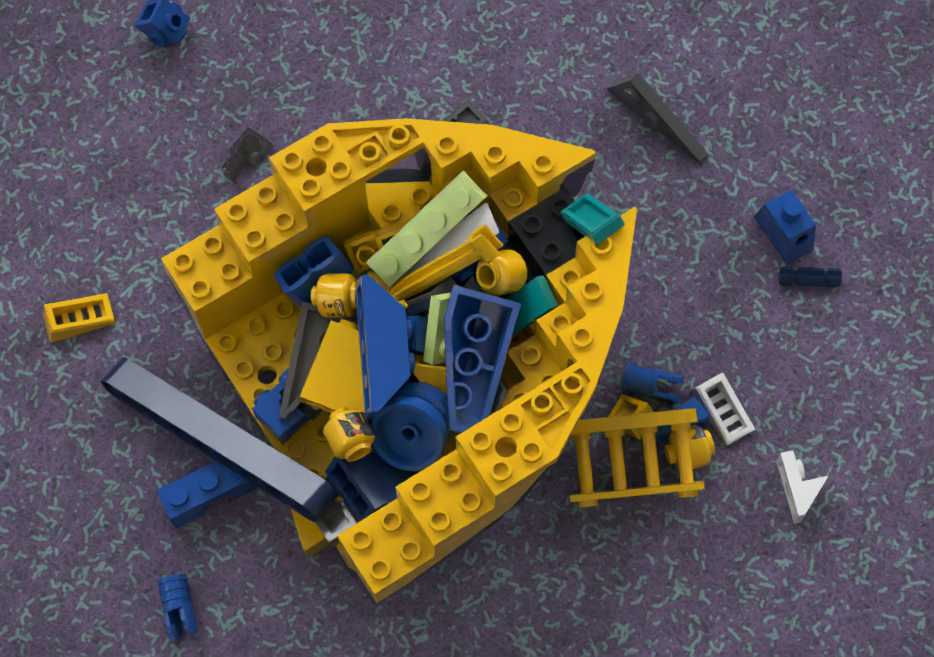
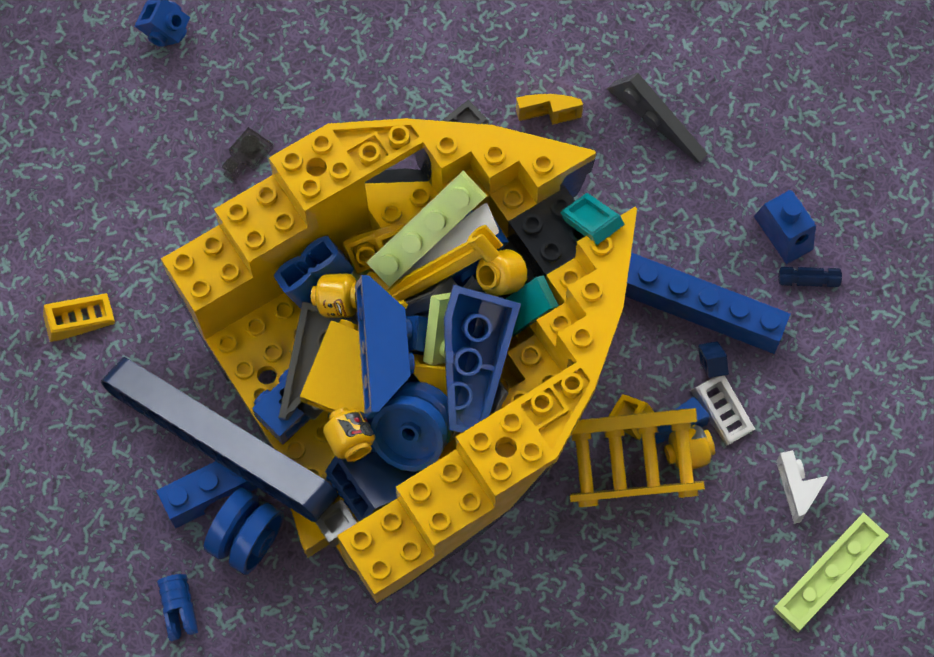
blue hinge [621,362,685,404] -> none
none -> blue wheel [203,487,284,575]
none -> yellow slope [516,94,583,125]
none -> blue brick [625,252,791,354]
none -> dark blue piece [698,341,729,378]
none -> yellowish green plate [773,513,889,633]

